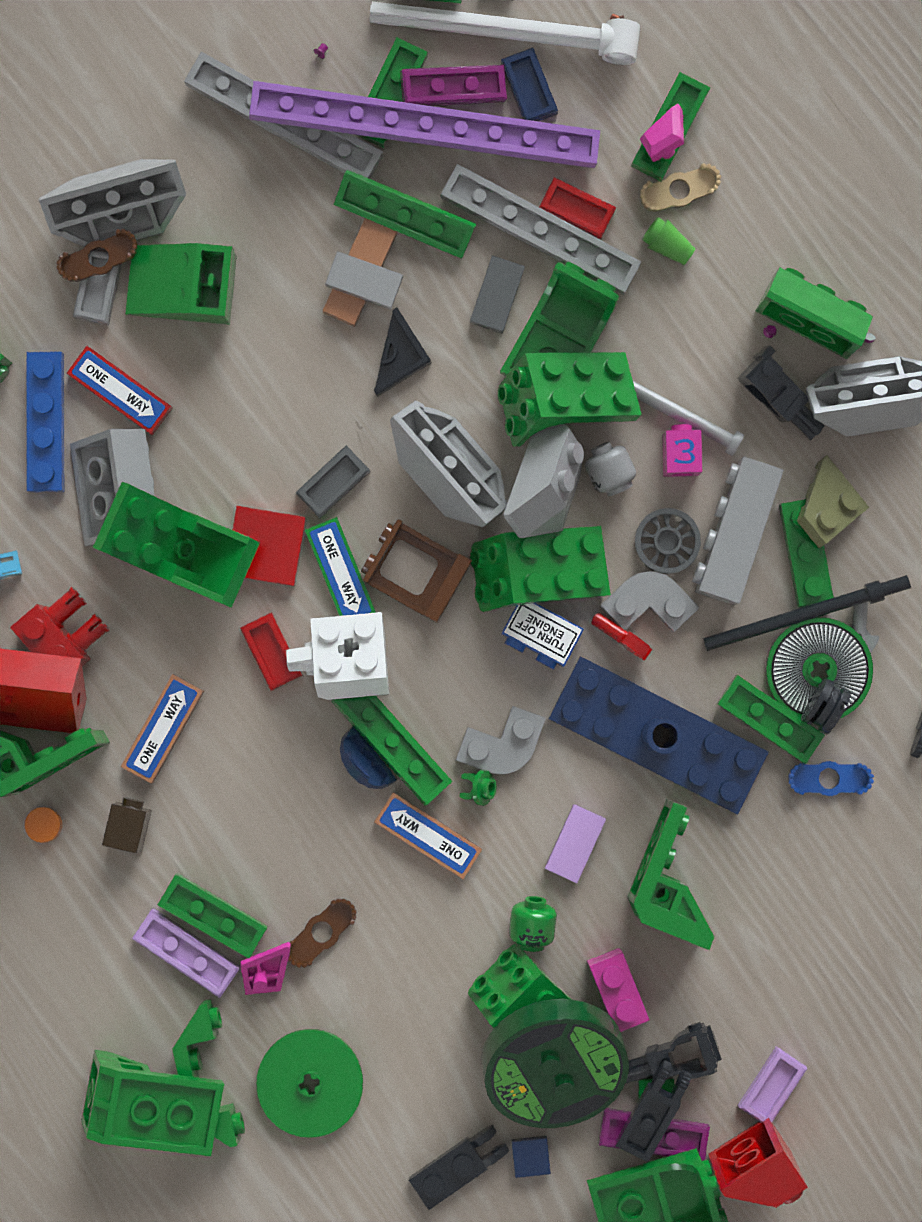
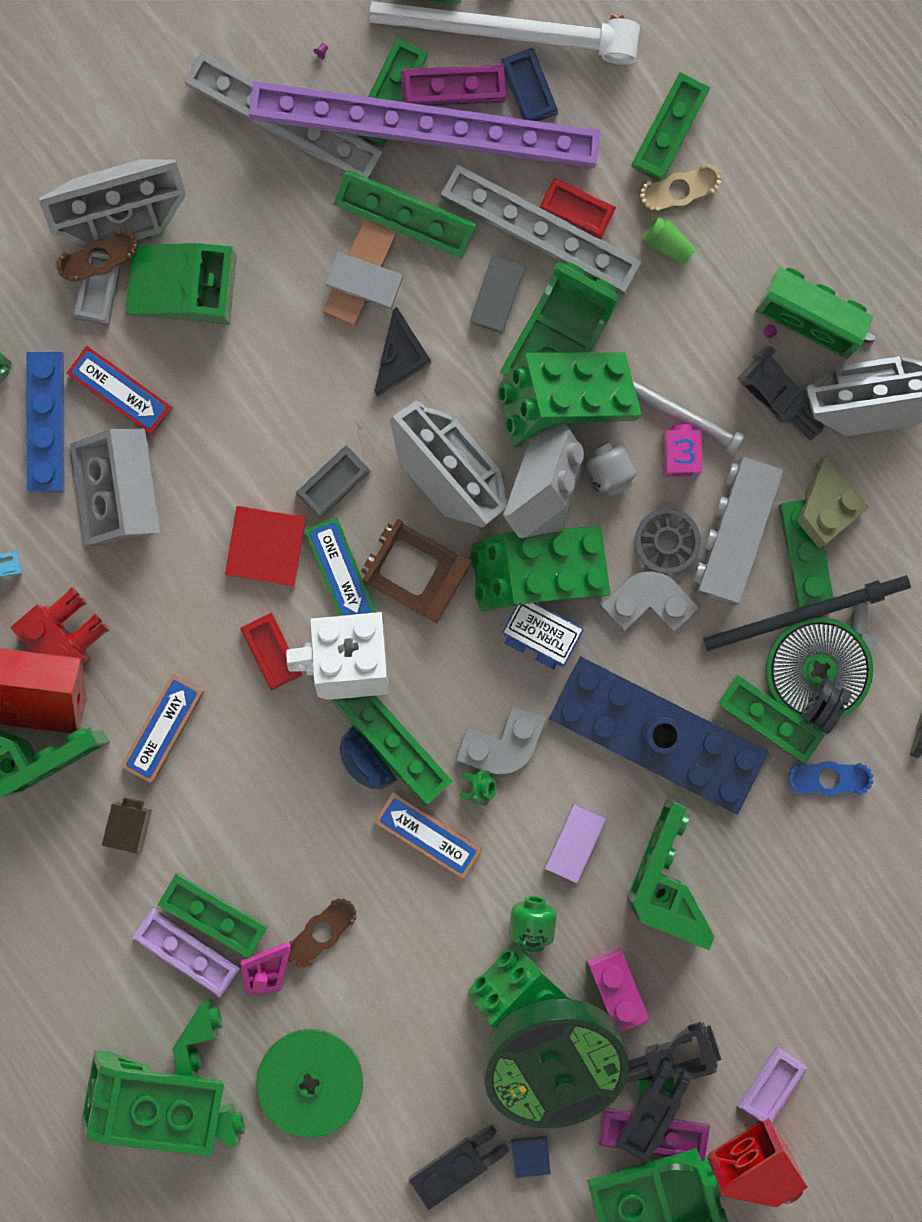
orange tile [25,807,62,843] -> none
green bracket [93,482,260,608] -> none
red bar [591,613,653,661] -> none
dark pink piece [640,104,684,162] -> none

